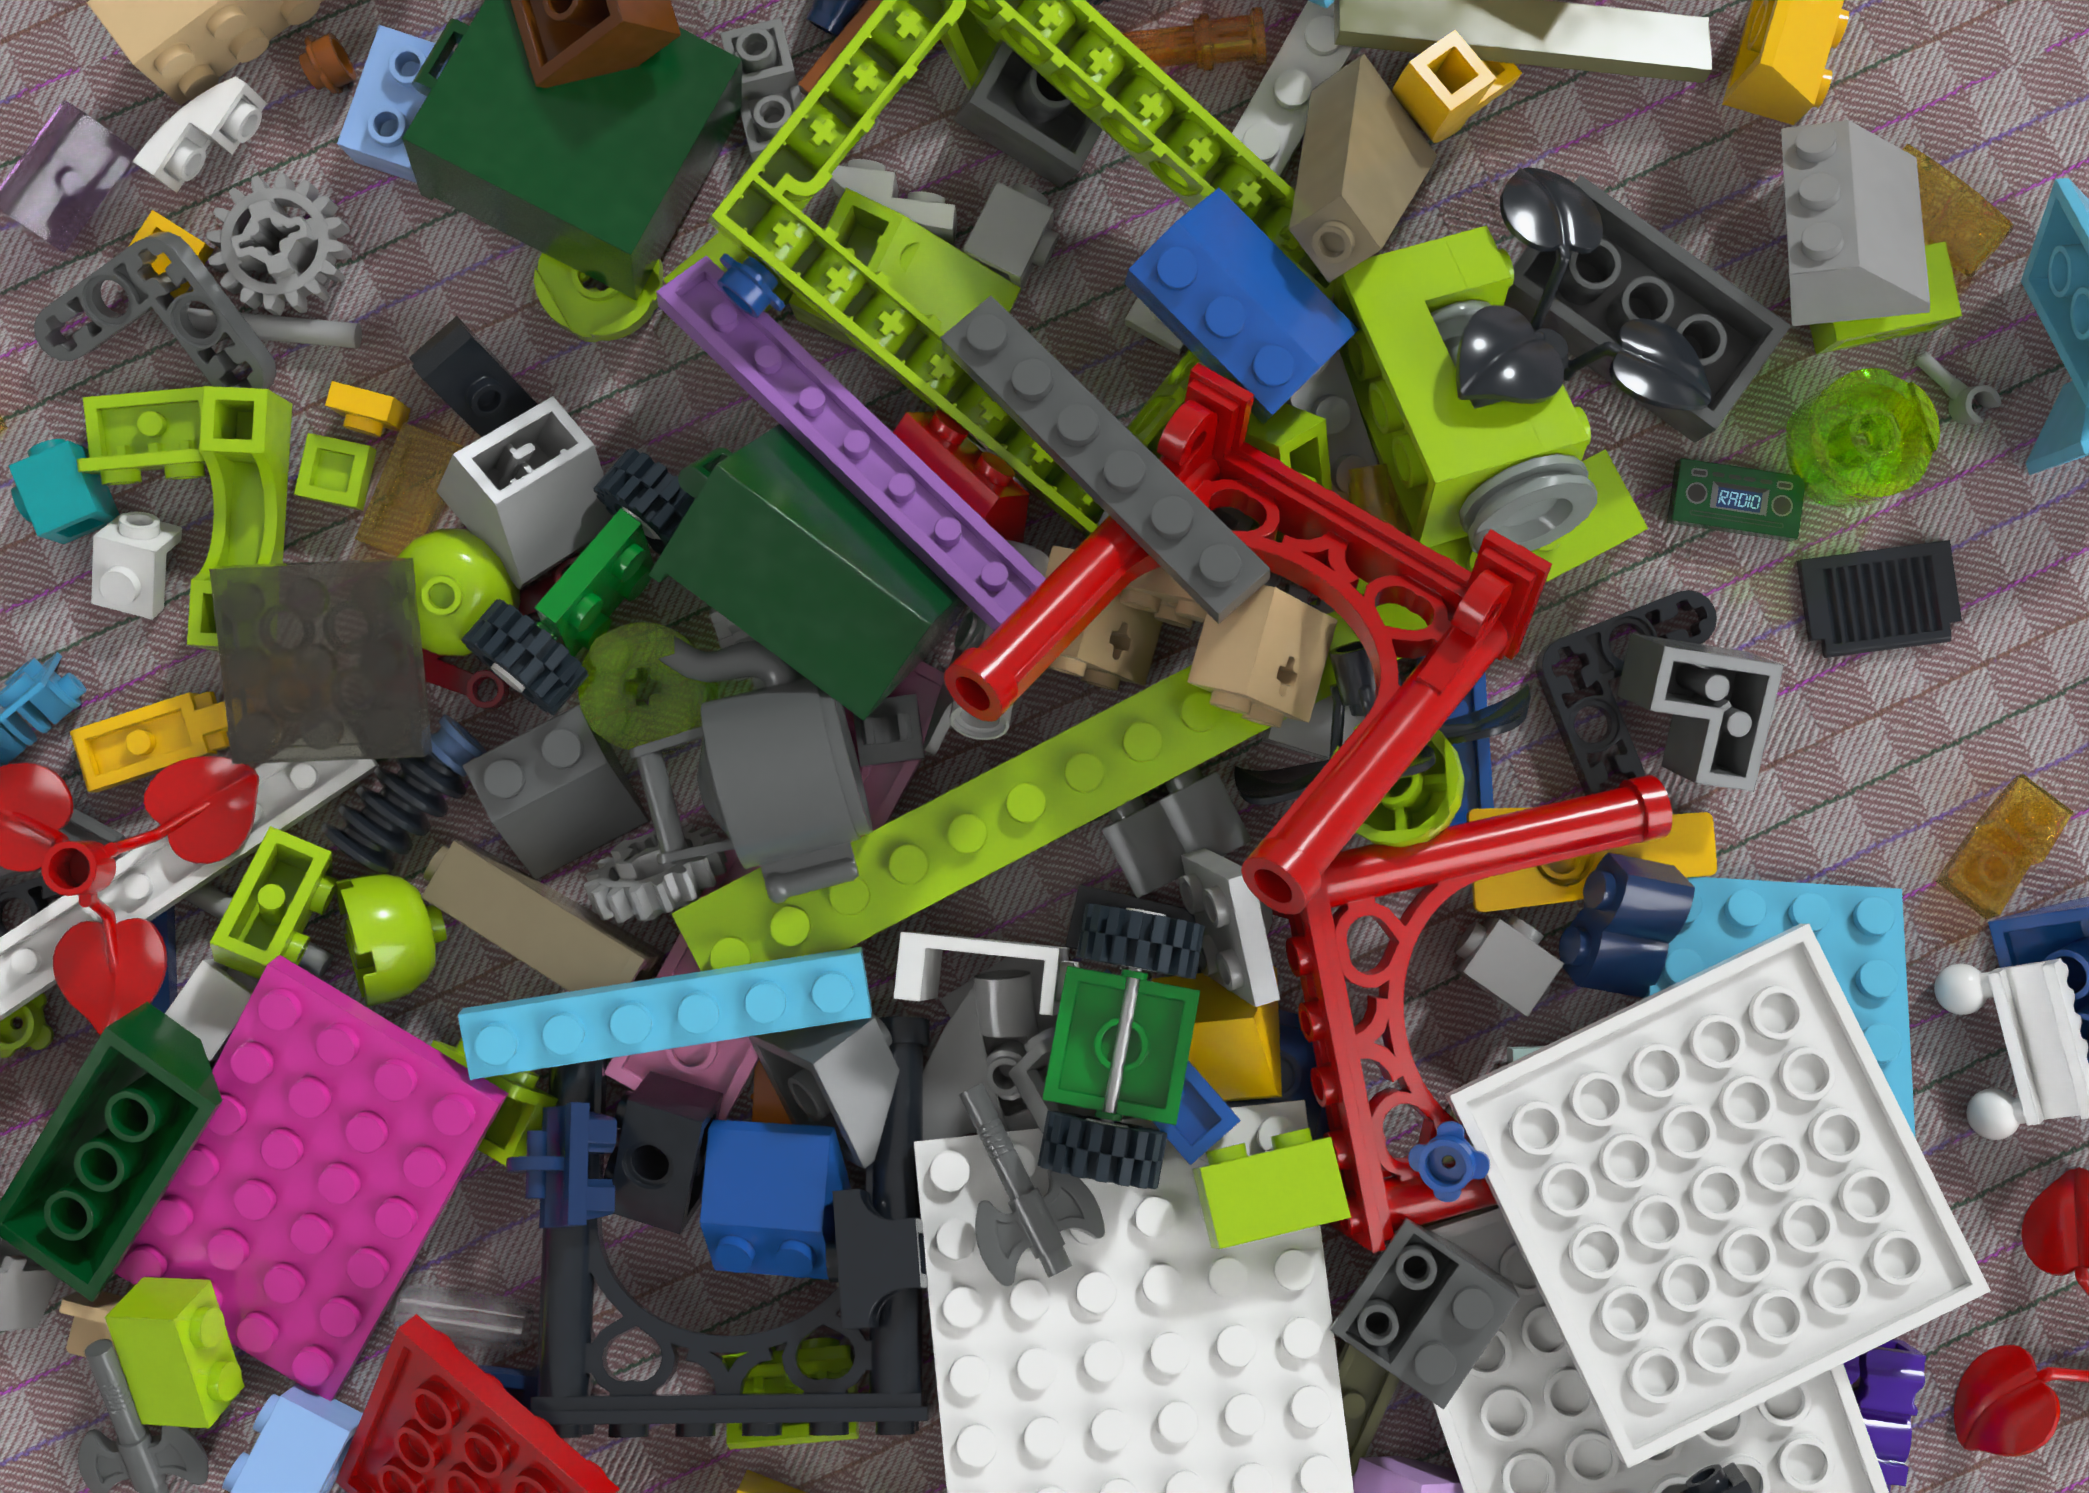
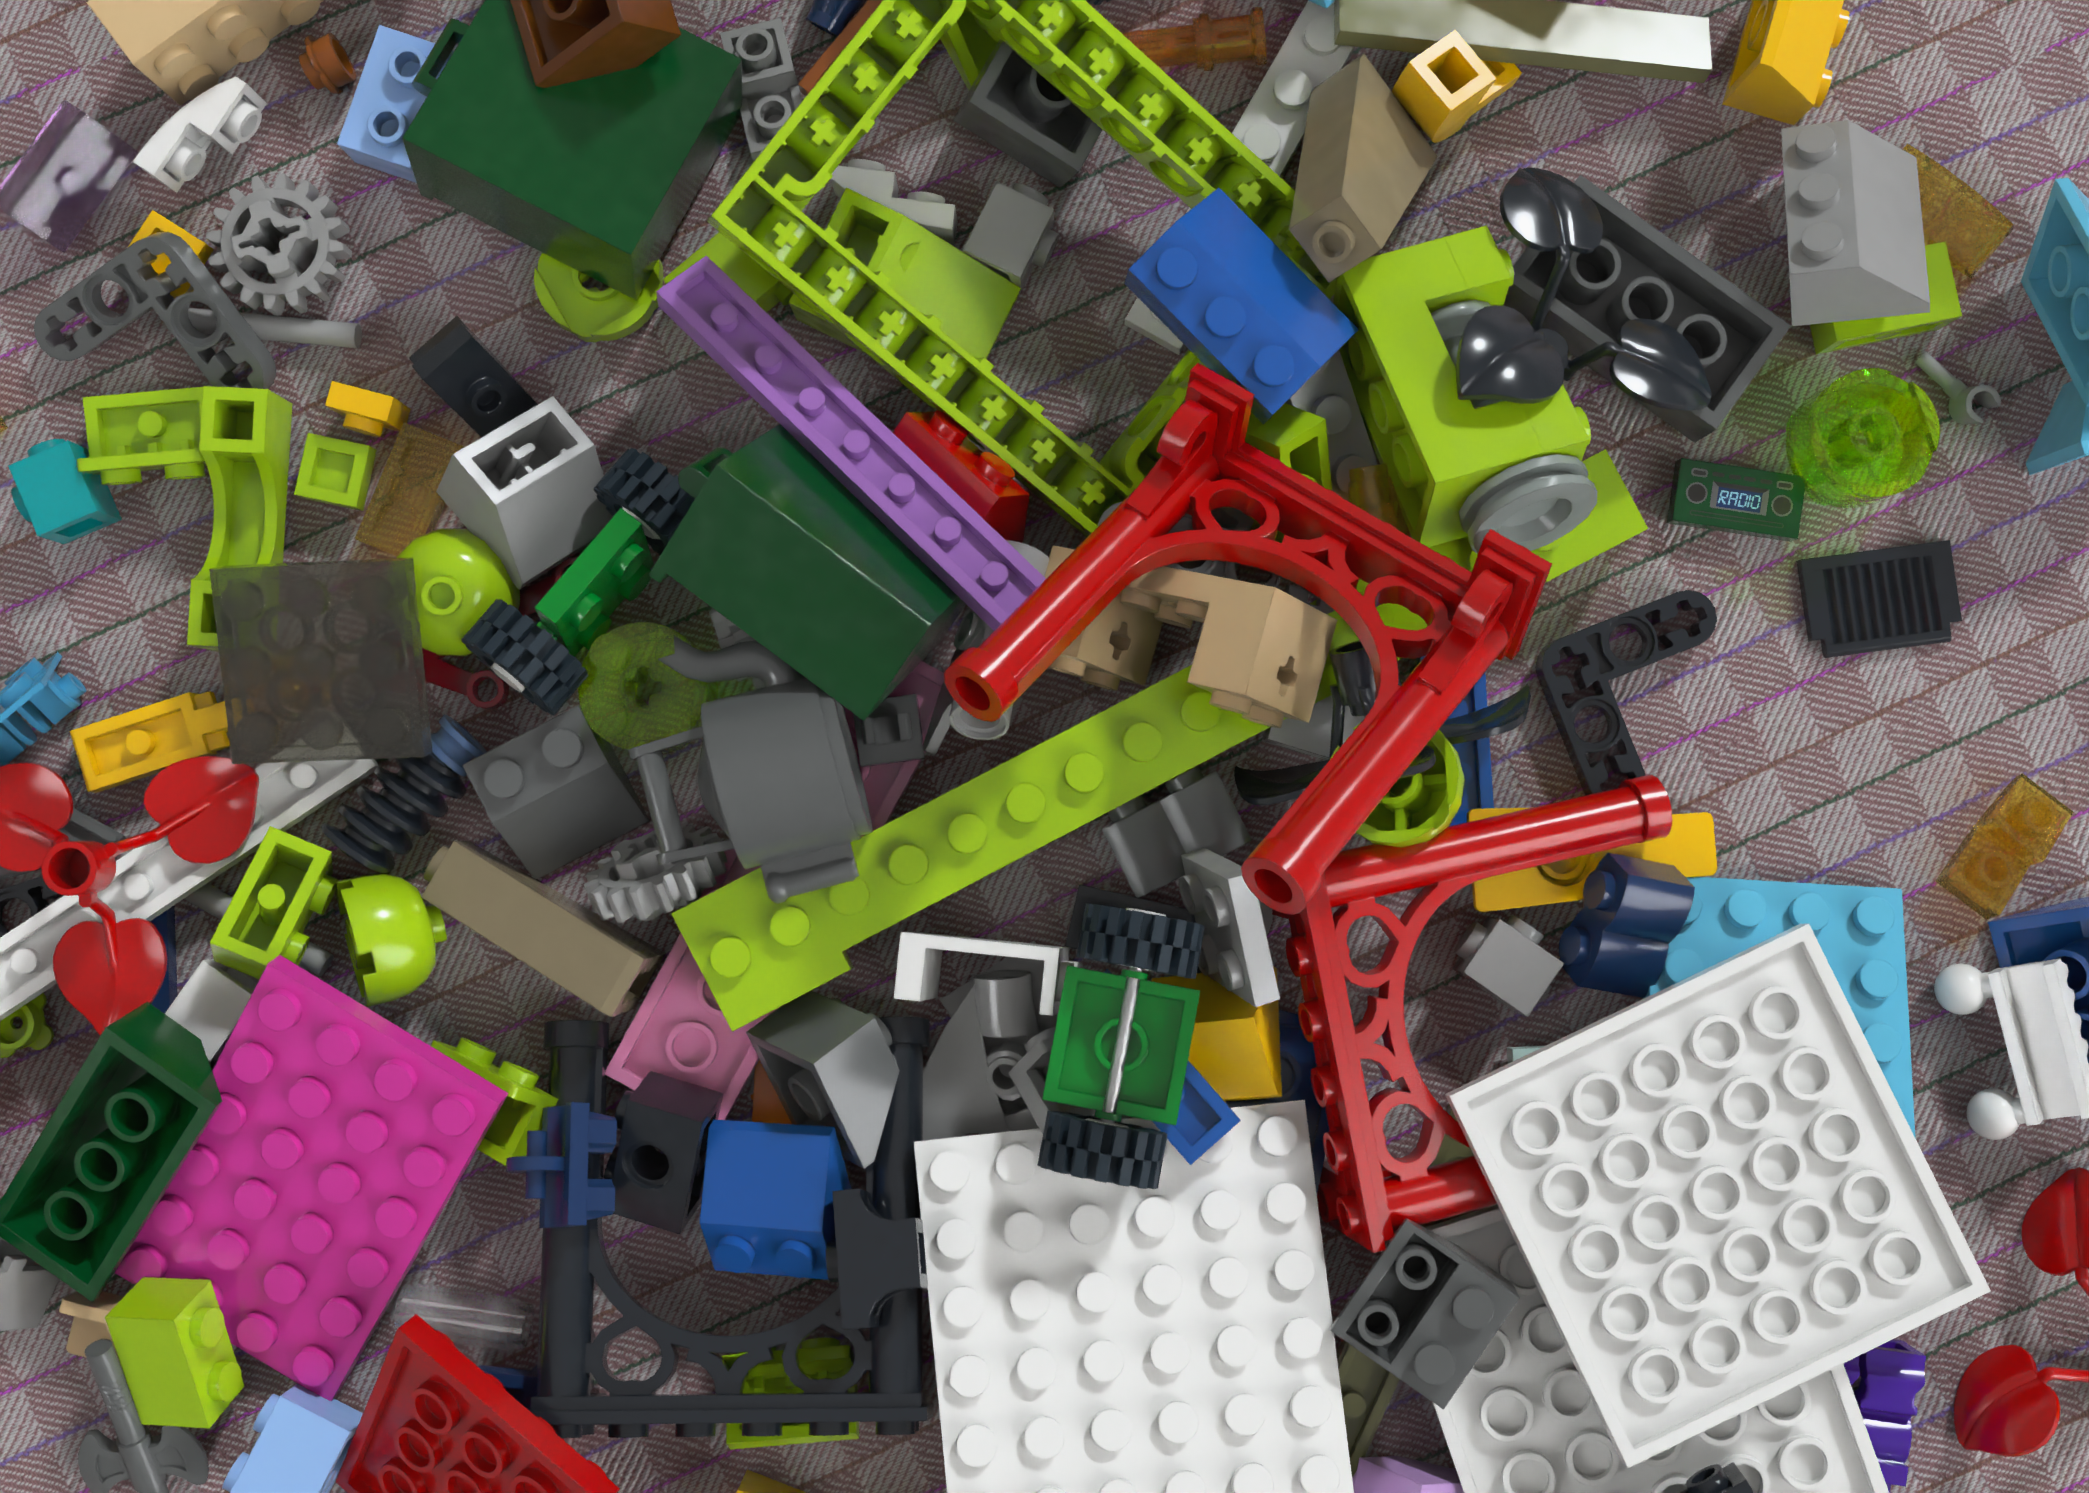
white bracket [91,512,182,620] -> none
medium azure plate [458,947,872,1080] -> none
blue plate [717,253,785,318] -> none
dark grey plate [940,295,1270,624] -> none
dark grey piece [959,1083,1105,1287] -> none
lime brick [1192,1128,1351,1249] -> none
blue plate [1408,1121,1490,1202] -> none
dark grey brick [1617,633,1784,792] -> none

